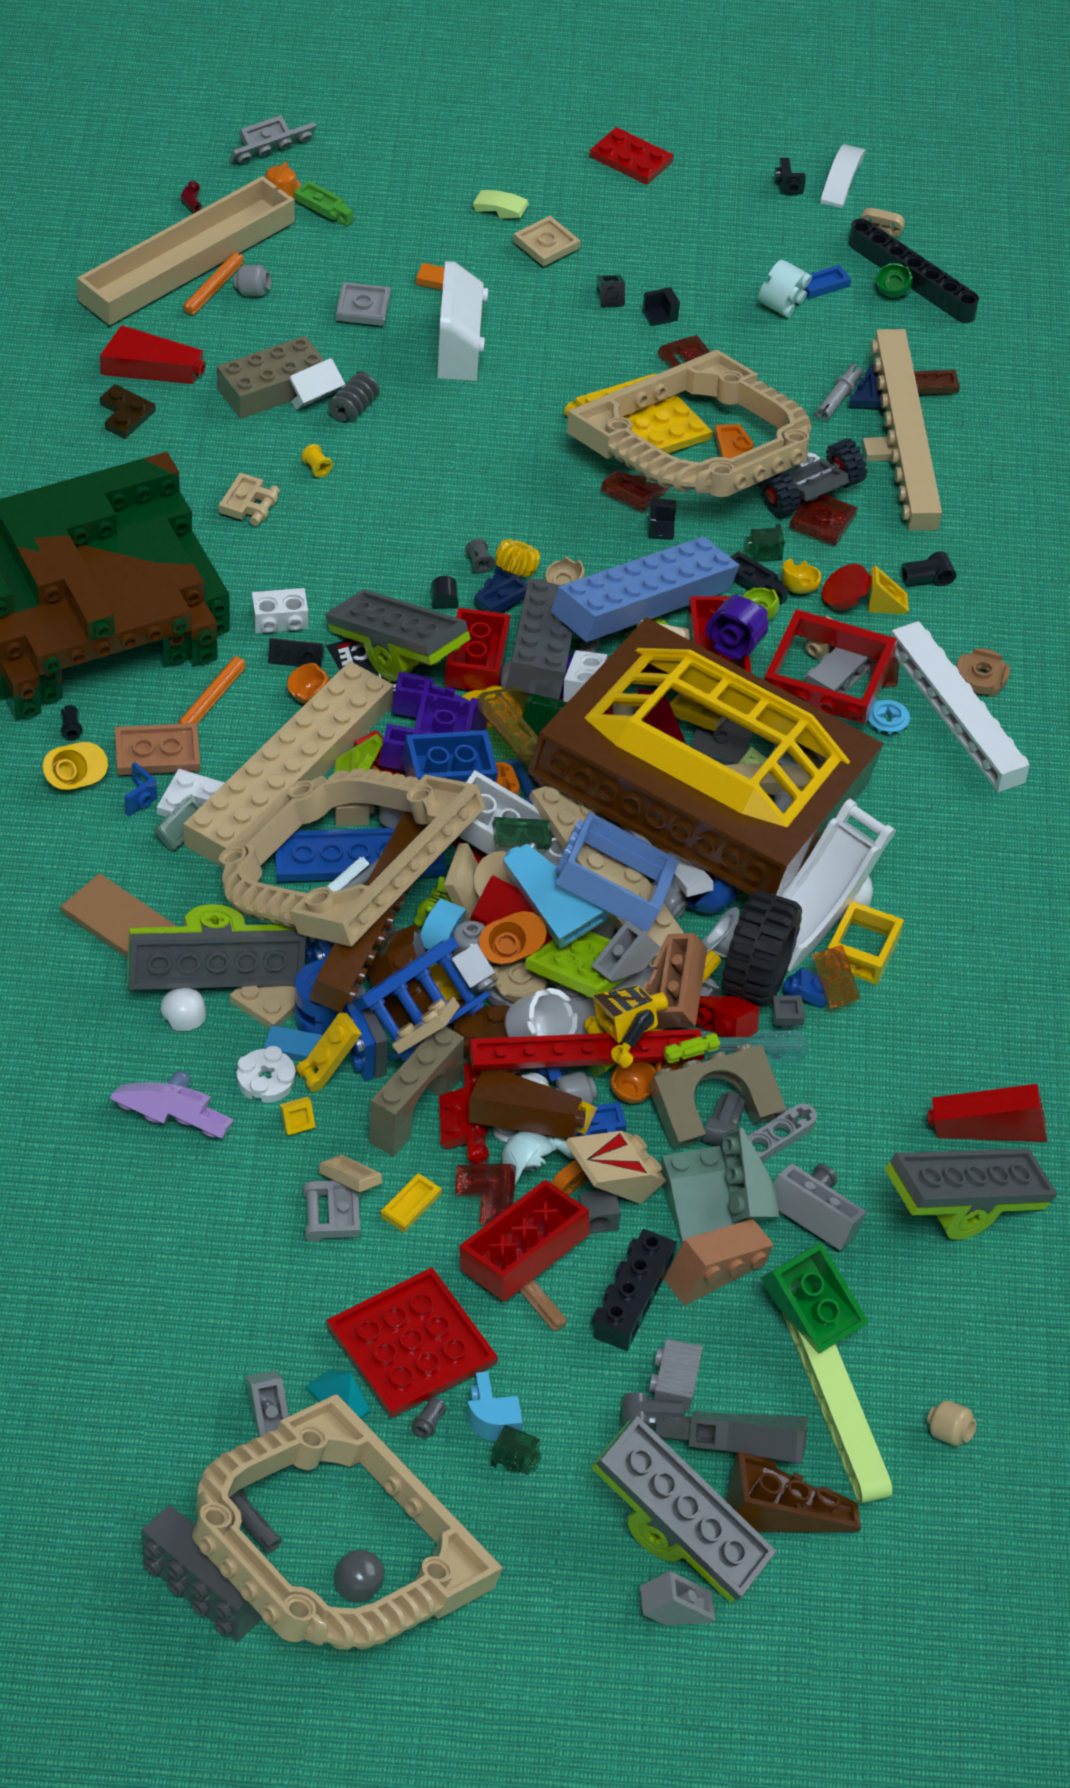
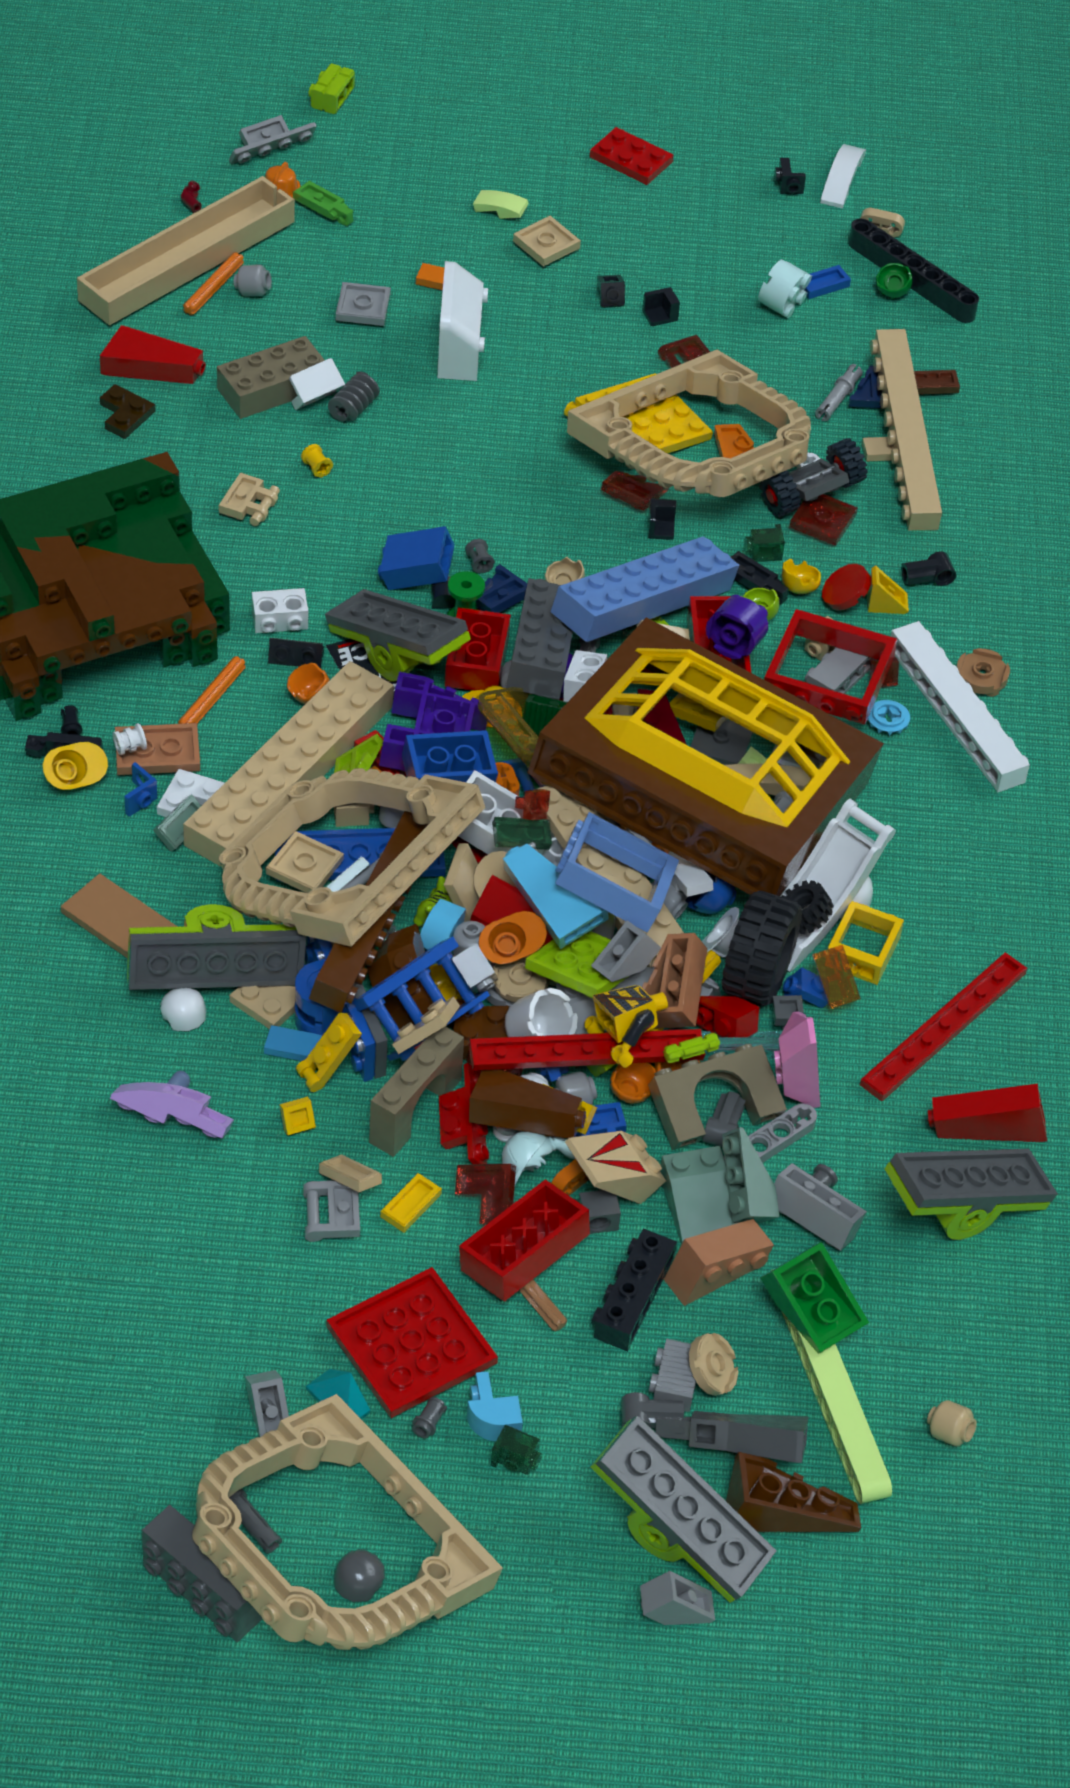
white plate [237,1046,296,1103] -> none
yellow gear [495,539,540,577] -> none
none -> black hinge [25,732,103,757]
none -> white bush [113,723,147,755]
none -> tan tile [266,831,344,893]
none -> lime brick [308,63,355,115]
none -> blue brick [378,526,455,590]
none -> green piece [447,571,485,617]
none -> clear red tile [515,789,550,820]
none -> tan tile [689,1333,738,1396]
none -> bright pink wedge [774,1011,820,1108]
none -> black tyre [781,880,834,934]
none -> red tile [860,952,1027,1102]

